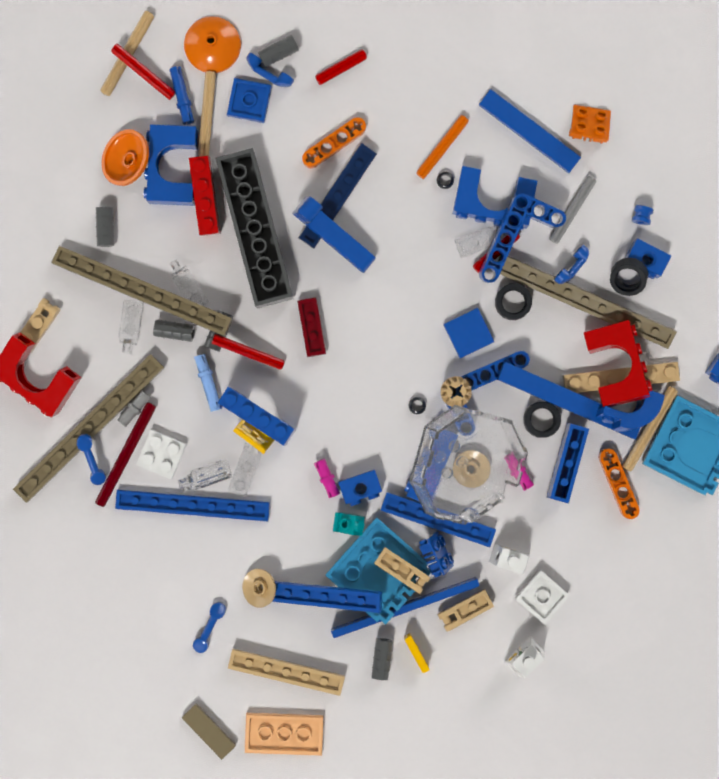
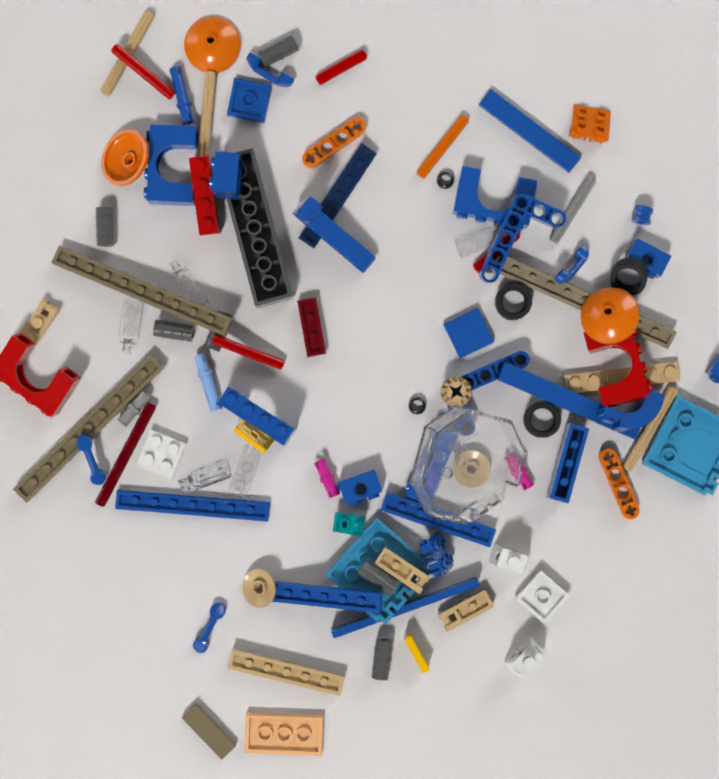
none -> blue brick [209,151,243,200]
none -> dark grey axle [358,560,400,597]
none -> orange dish [580,287,640,344]

